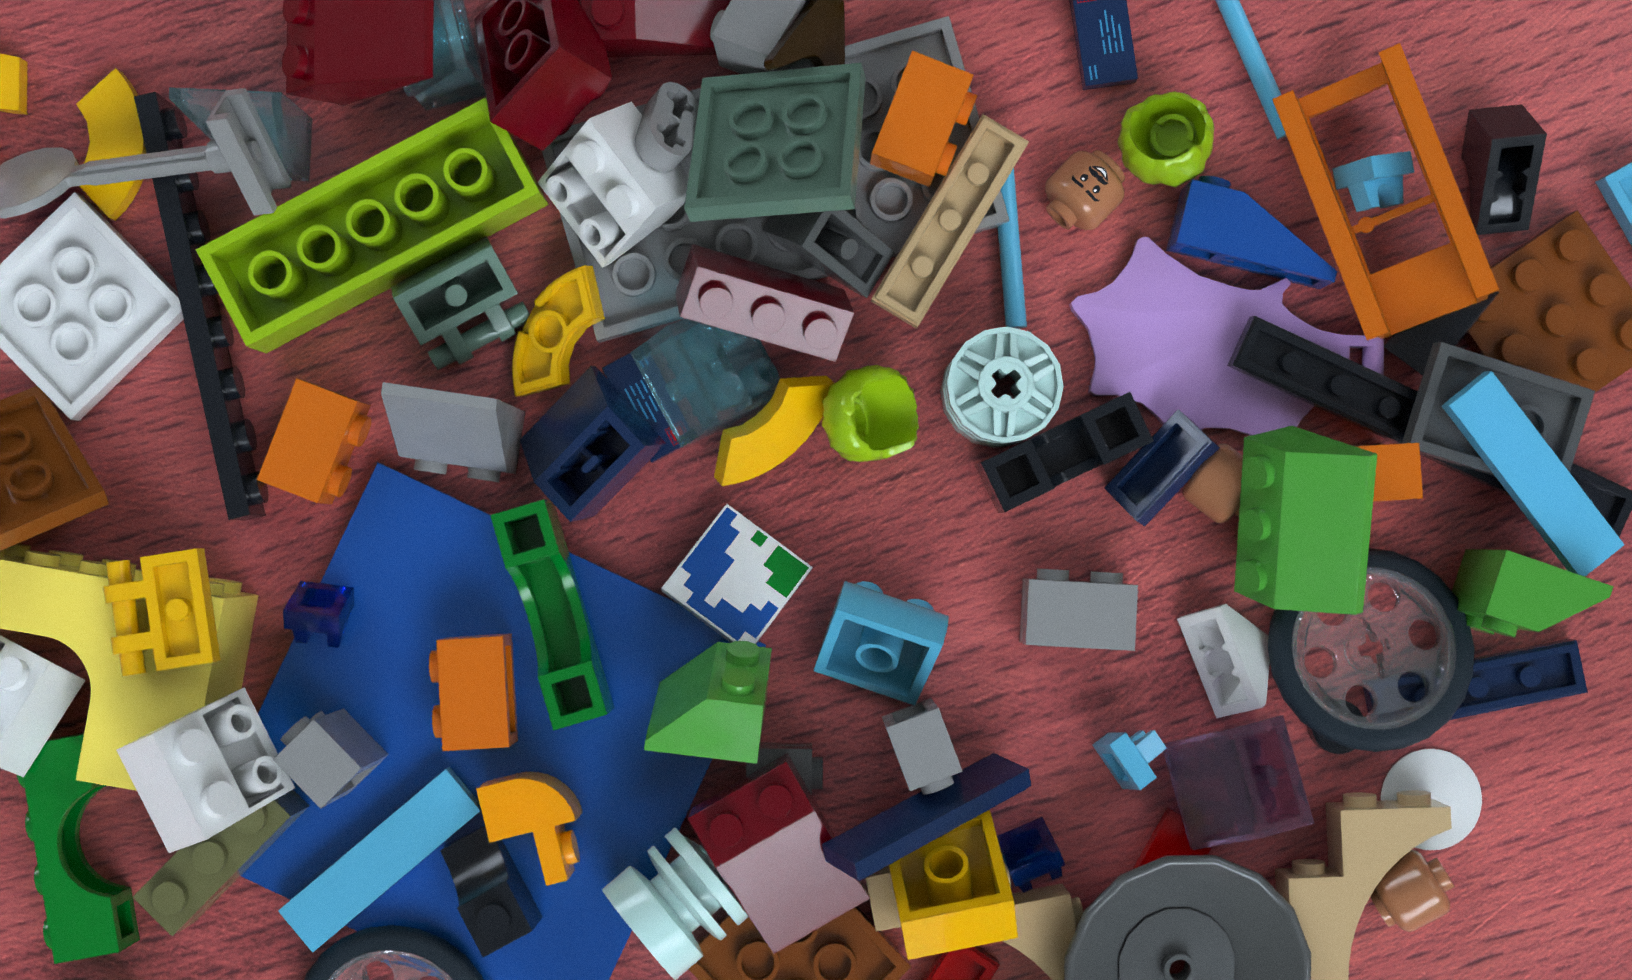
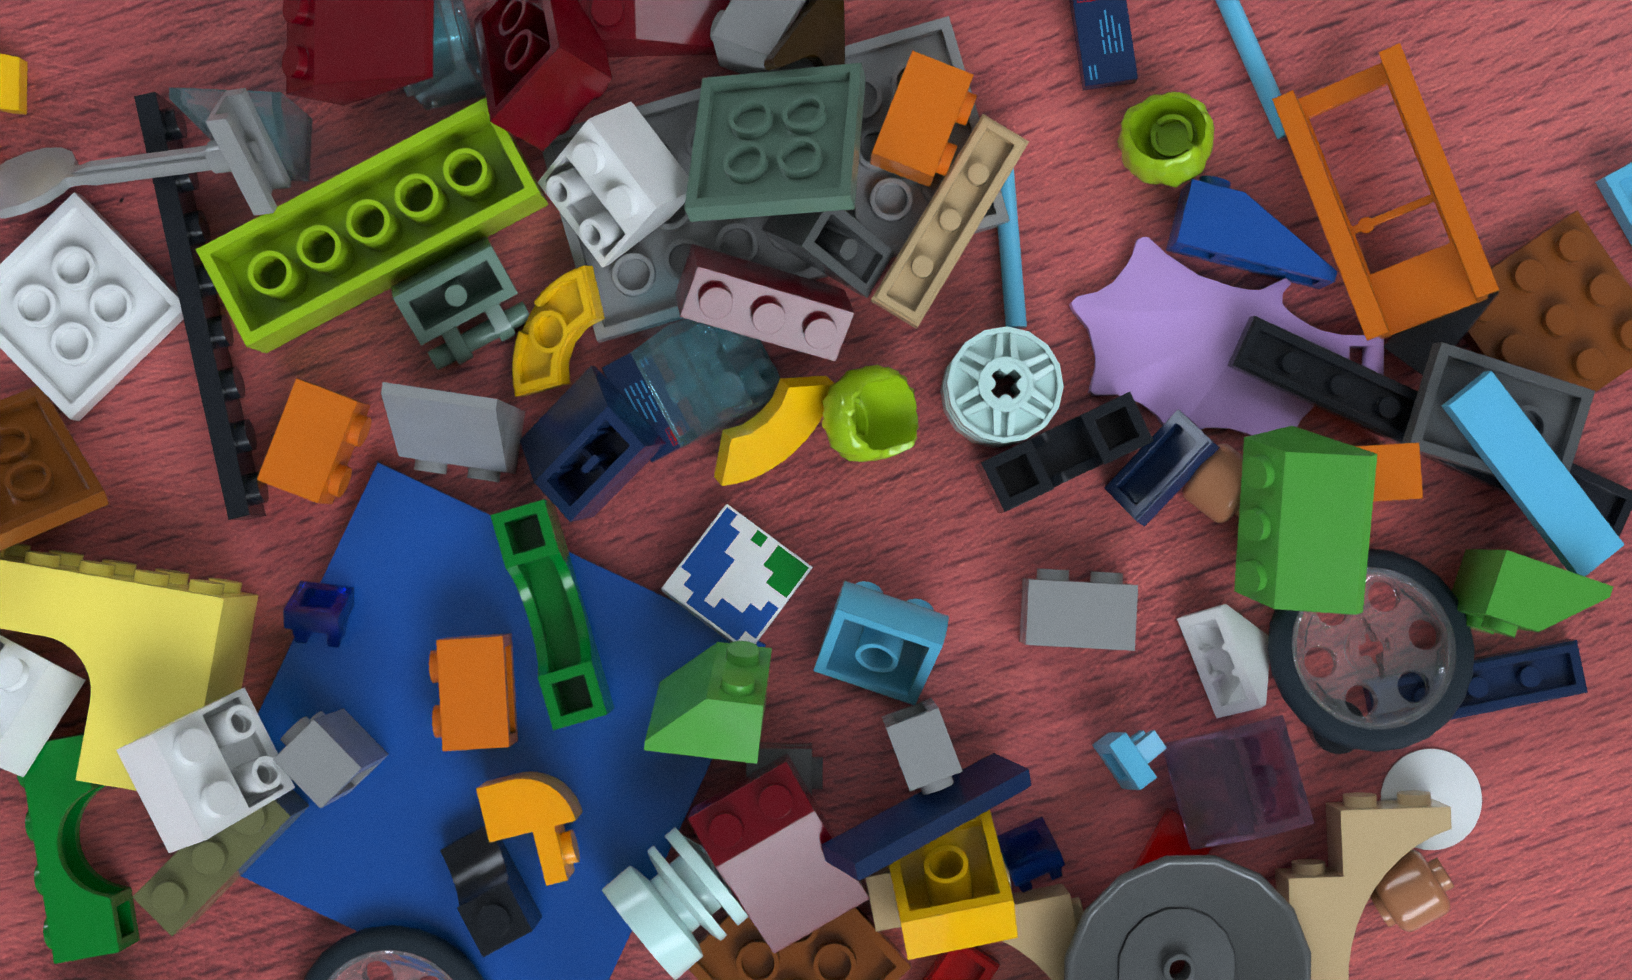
yellow tile [76,68,146,221] -> none
yellow plate [103,548,221,676] -> none
medium azure tile [278,767,481,953] -> none
light grey beam [635,82,699,172] -> none
nougat head [1045,150,1125,231] -> none
medium azure tile [1332,151,1414,212] -> none
black arch [1461,104,1547,235] -> none

